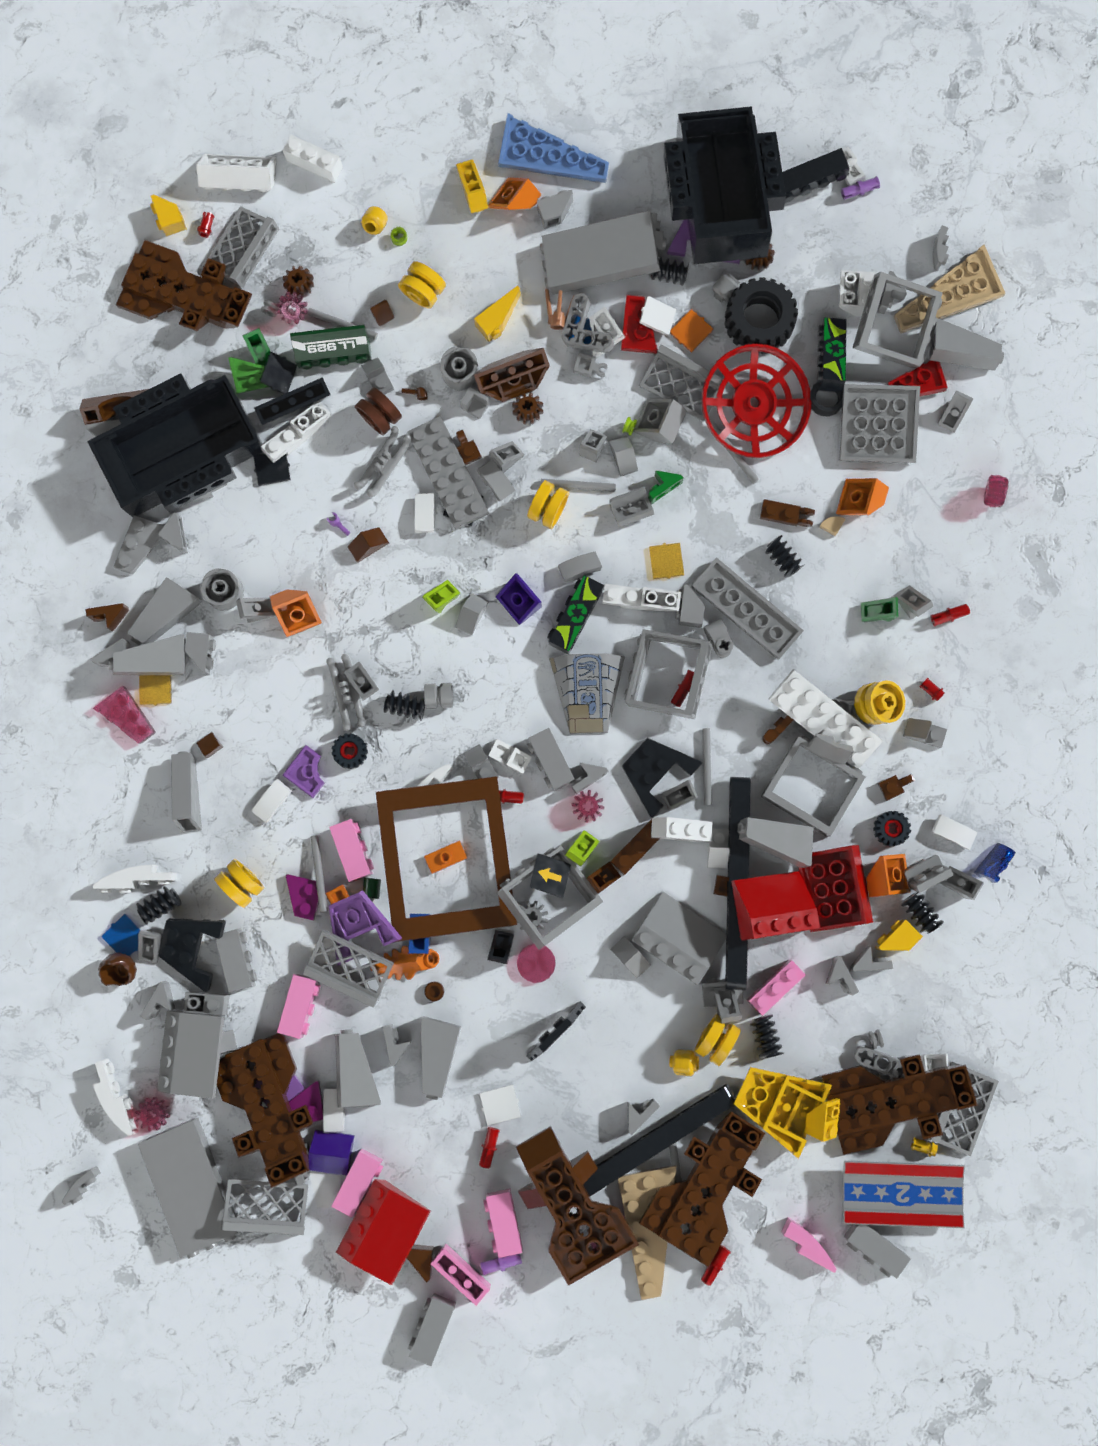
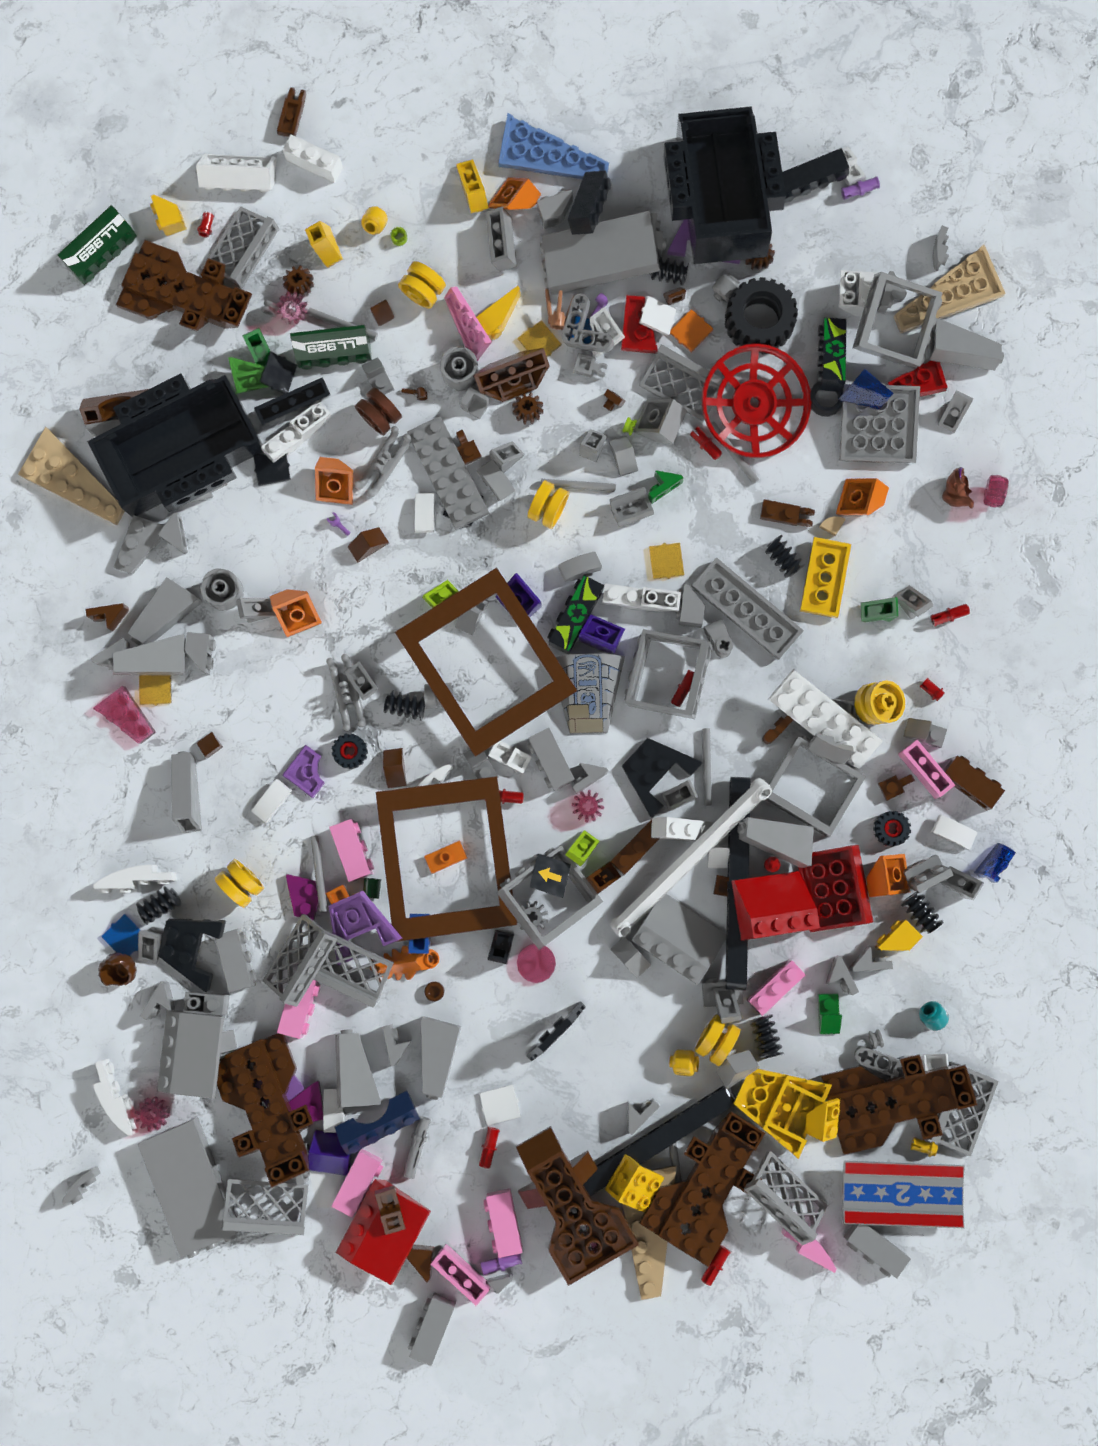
none -> tan wing [18,427,125,526]
none -> dark green slope [58,205,137,285]
none -> light grey fence [262,914,337,1007]
none -> reddish brown hinge [277,87,306,137]
none -> yellow slope [305,221,343,268]
none -> orange slope [315,457,353,505]
none -> dark blue arch [335,1091,420,1156]
none -> reddish brown slope [375,1185,405,1235]
none -> reddish brown slope [383,748,407,788]
none -> reddish brown door [395,567,577,757]
none -> light grey pin [402,1116,431,1179]
none -> bright pink wing [444,287,492,361]
none -> light grey brick [486,207,517,272]
none -> light grey slope [487,1273,513,1294]
none -> clear yellow piece [518,320,561,356]
none -> black brick [567,170,611,235]
none -> dark purple slope [579,614,625,655]
none -> medium lavender hand [590,293,608,317]
none -> reddish brown tile [603,389,626,411]
none -> yellow bracket [605,1154,664,1212]
none -> white piece [610,778,772,937]
none -> reddish brown slope [663,287,686,305]
none -> red axle [690,427,722,460]
none -> light grey slope [717,1050,760,1090]
none -> light grey fence [744,1151,828,1245]
none -> red axle [764,857,781,872]
none -> yellow plate [800,537,851,618]
none -> green slope [818,994,842,1034]
none -> clear blue slope [839,369,894,410]
none -> bright pink brick [898,740,955,799]
none -> teal head [919,1001,949,1031]
none -> copper hair [942,467,974,509]
none -> reddish brown brick [943,755,1005,811]

